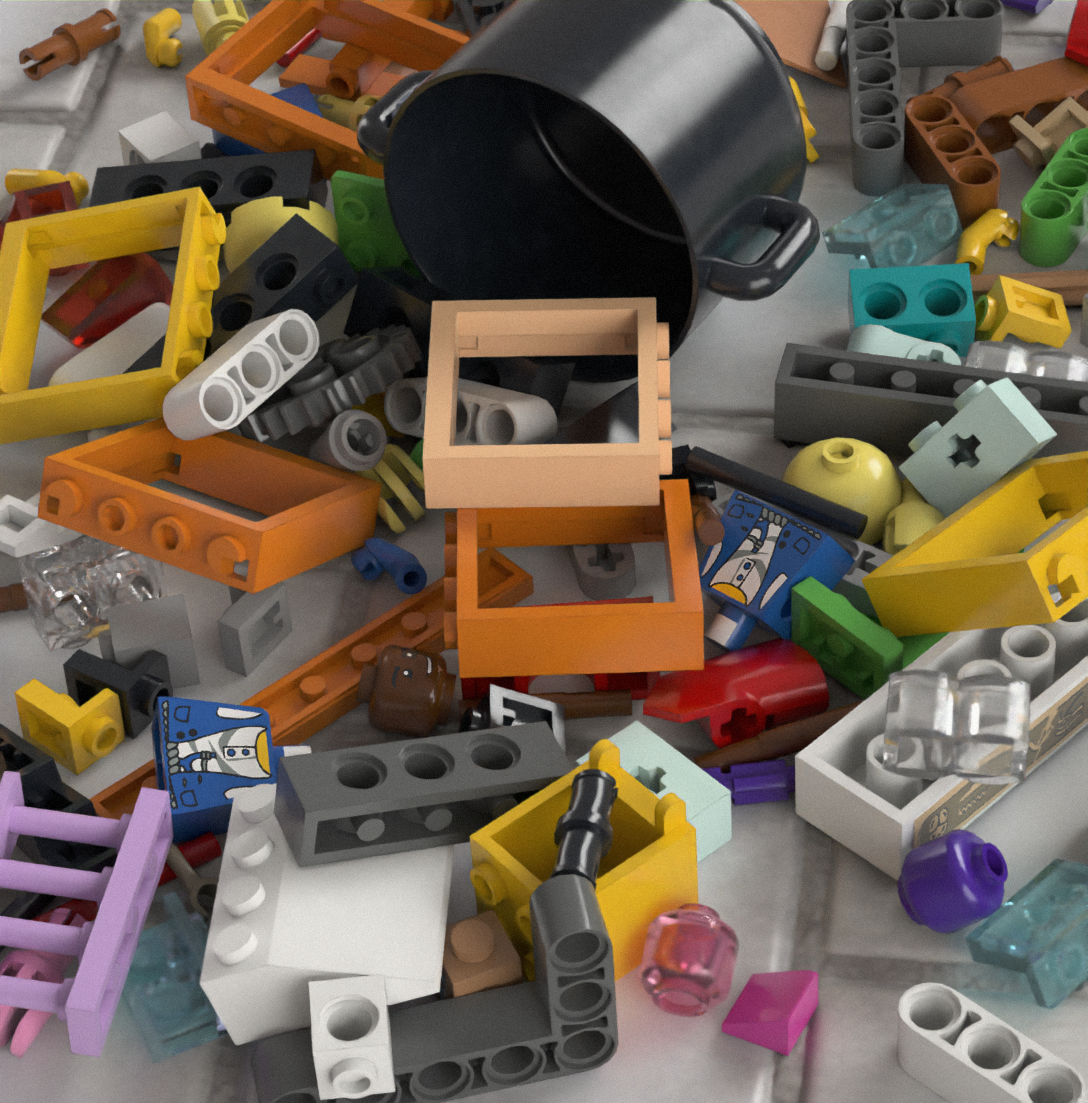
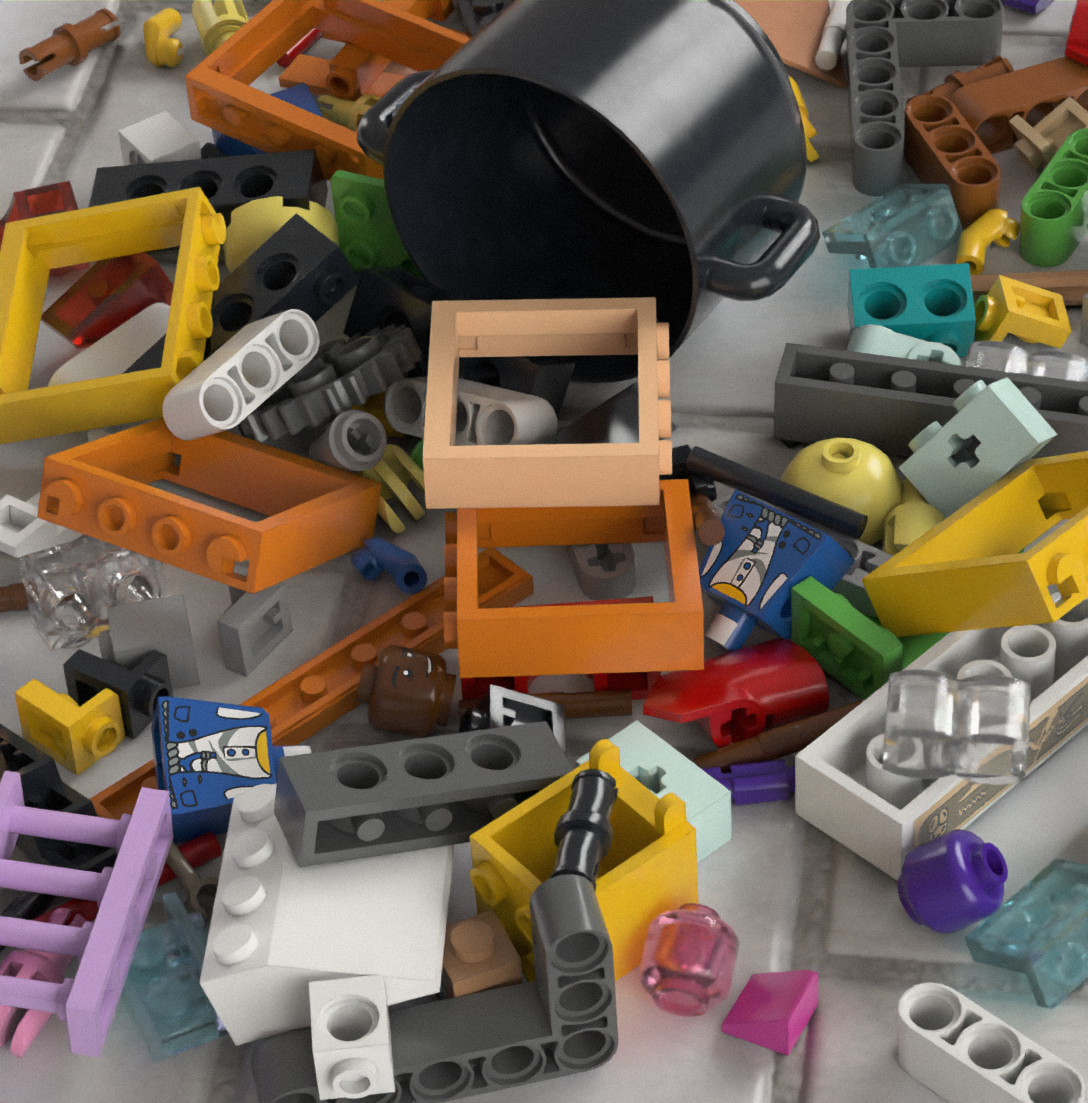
yellow arm [5,168,89,210] -> none

